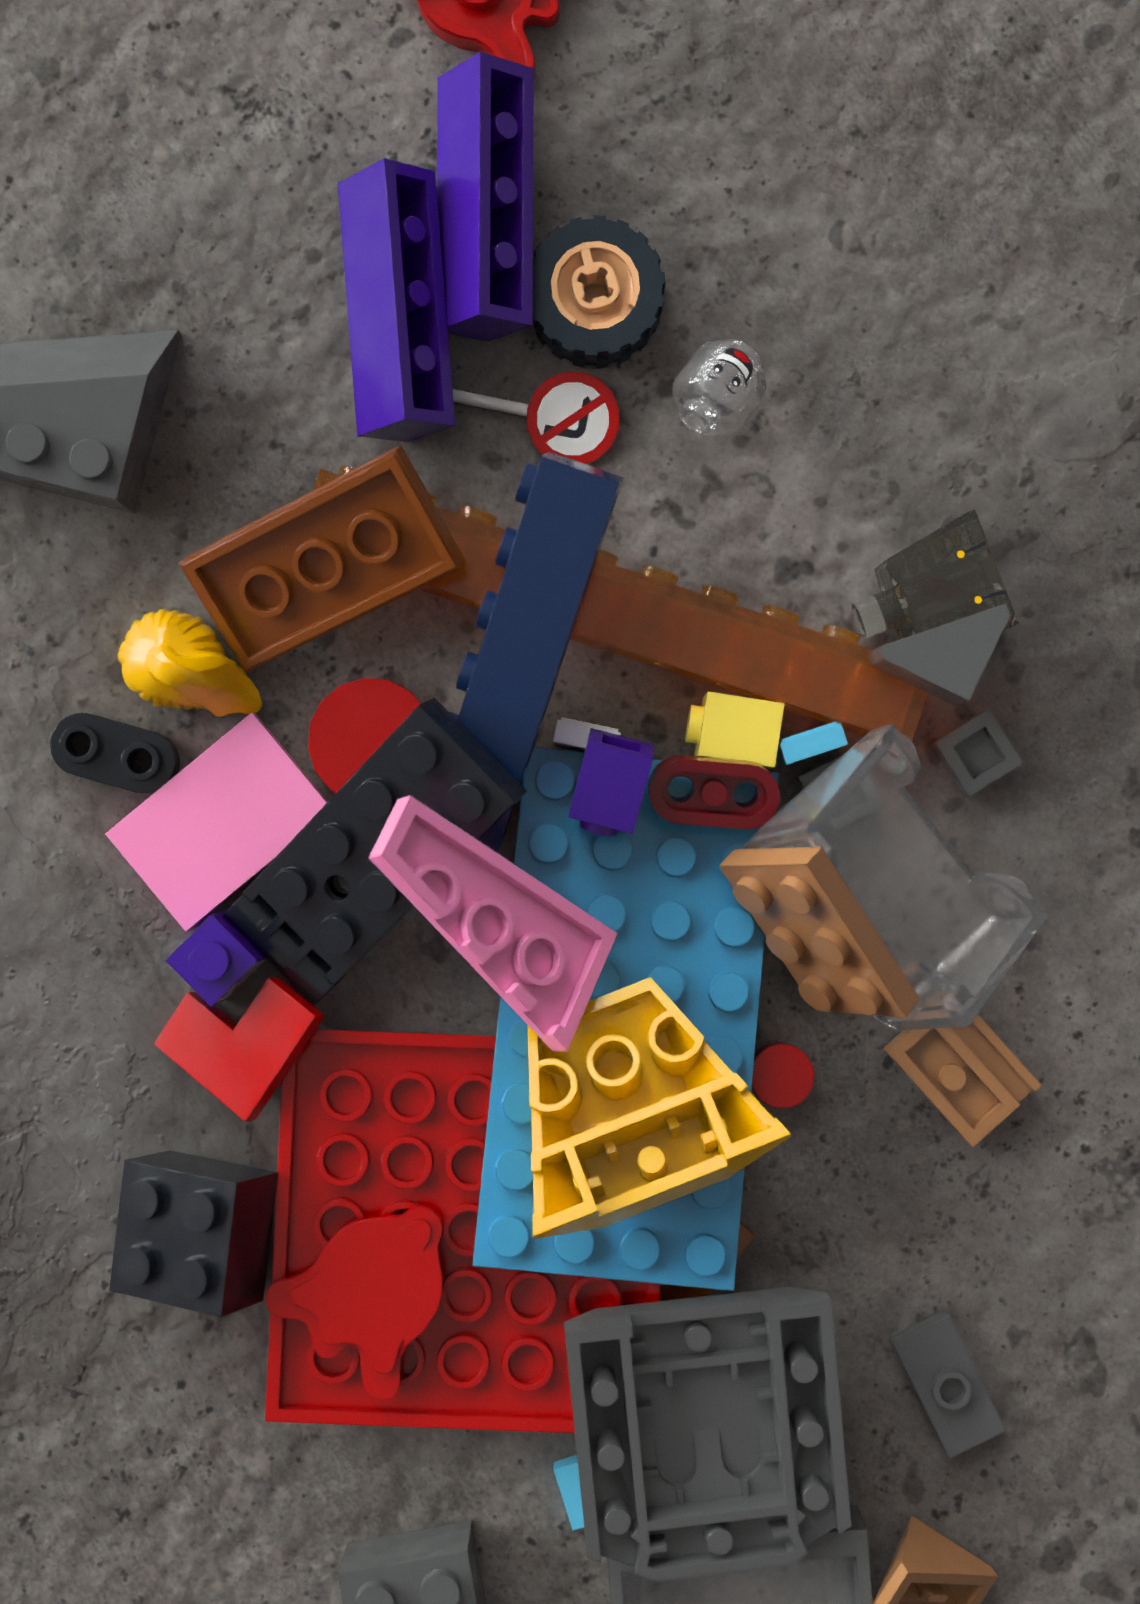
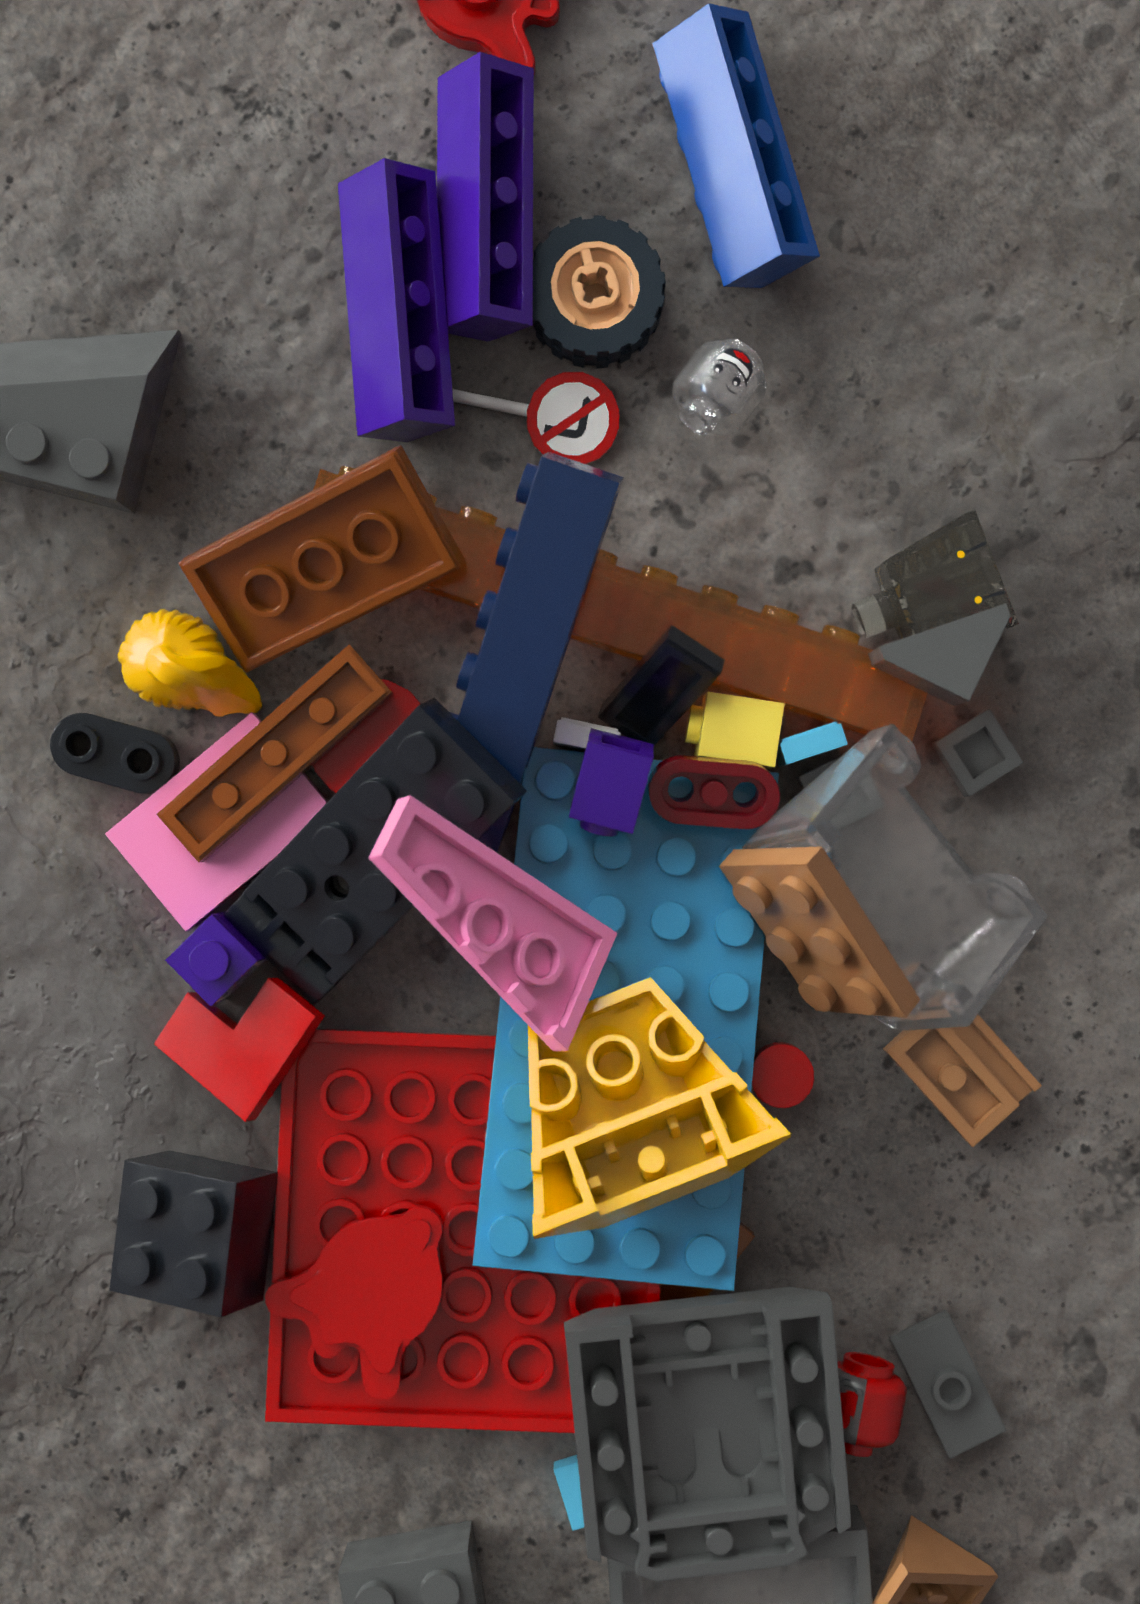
none -> dark orange tile [156,644,394,862]
none -> black tile [597,625,725,746]
none -> brick [652,3,820,288]
none -> red head [837,1352,907,1457]

